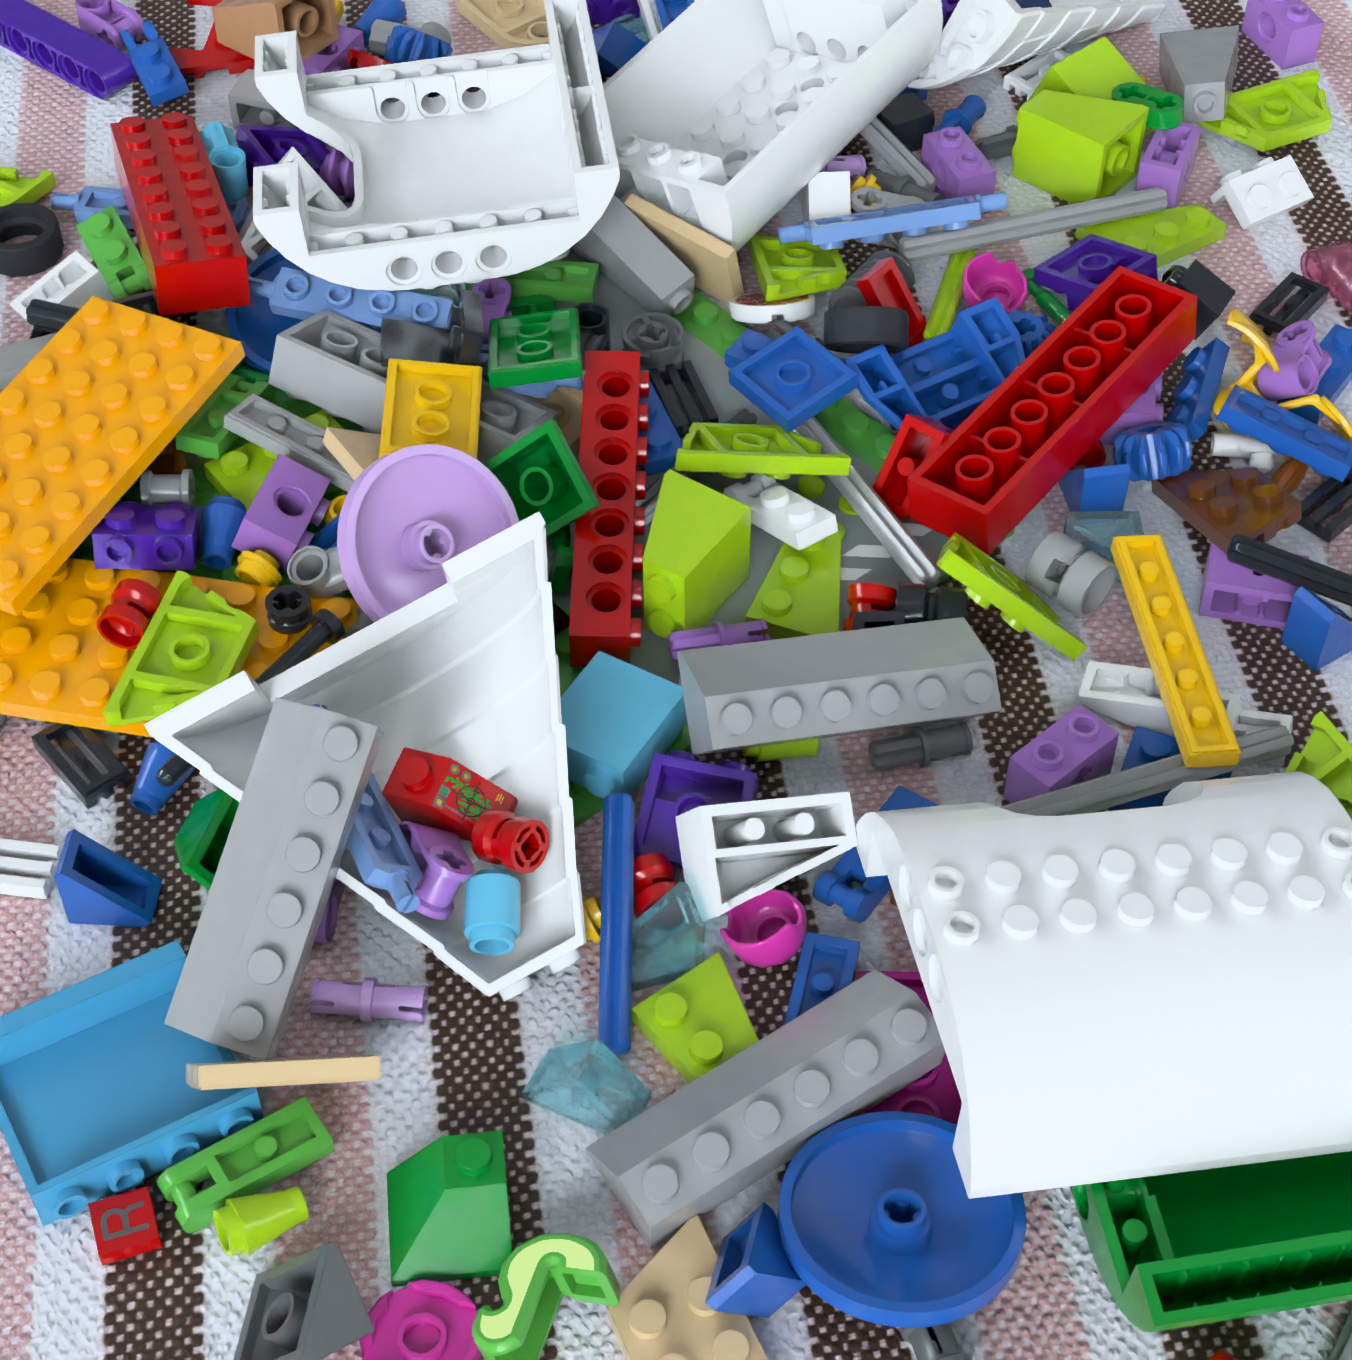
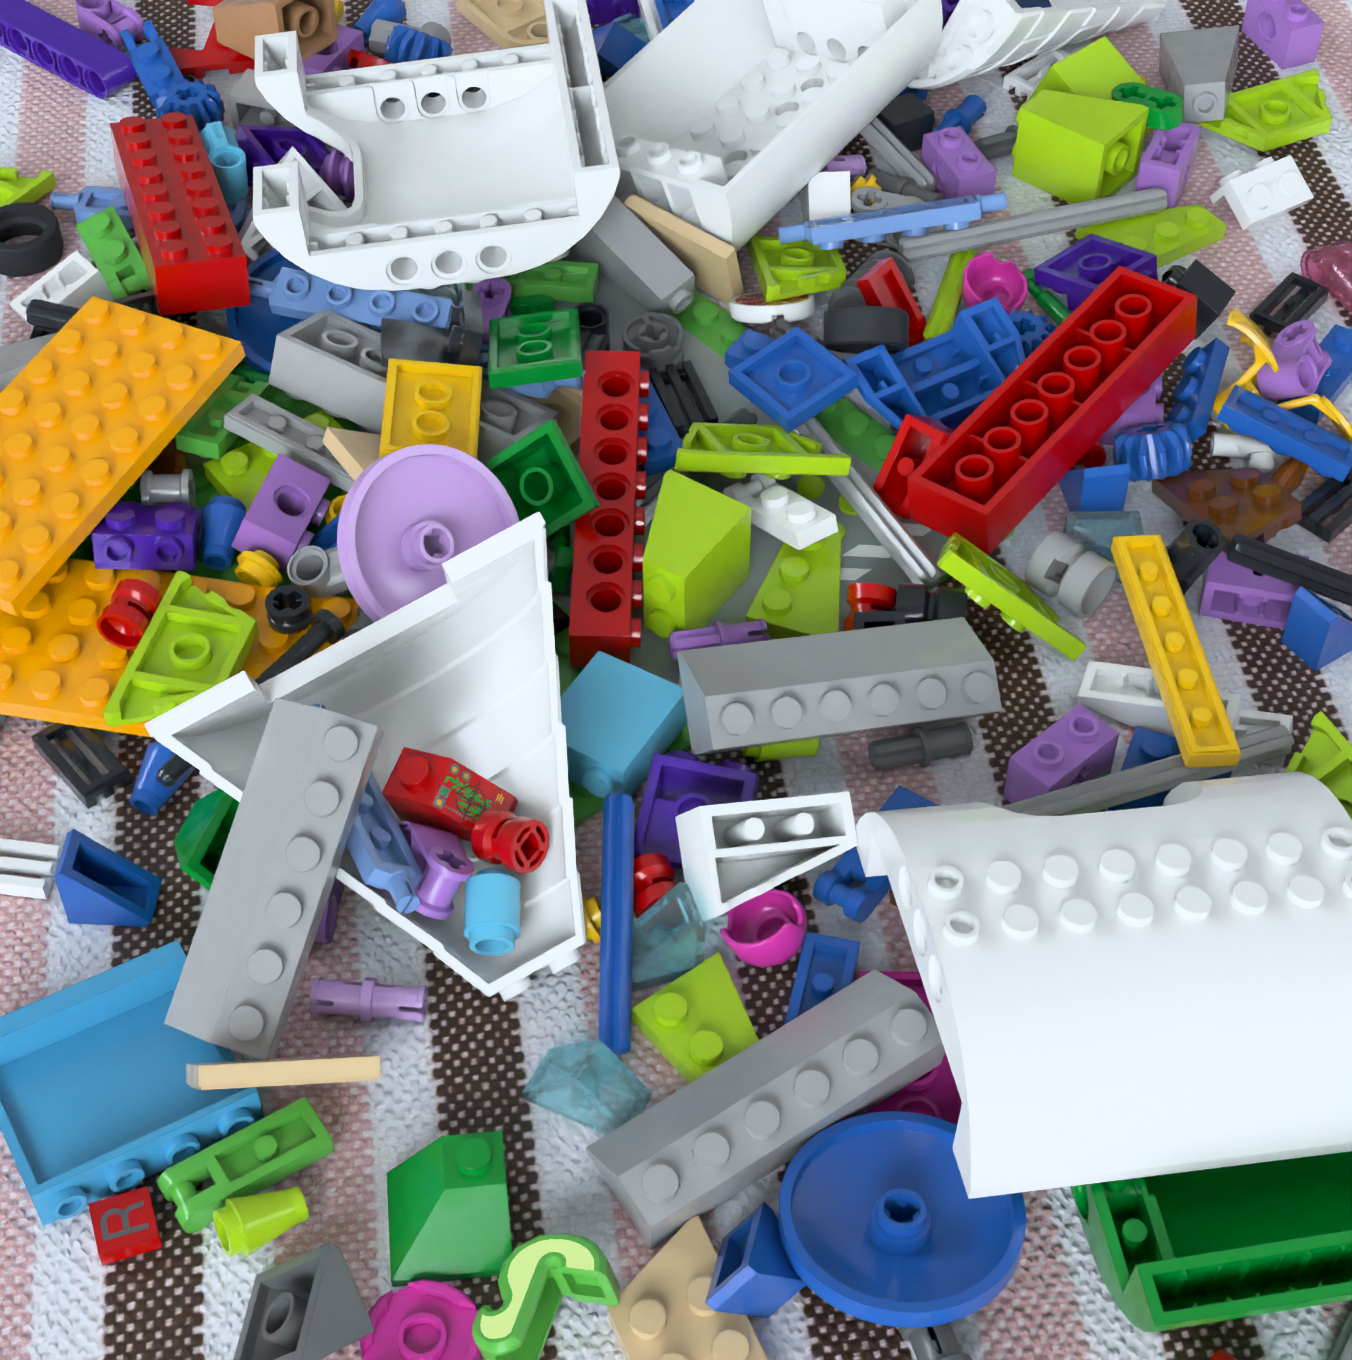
none -> blue gear [155,79,225,132]
none -> black piece [1166,519,1226,596]

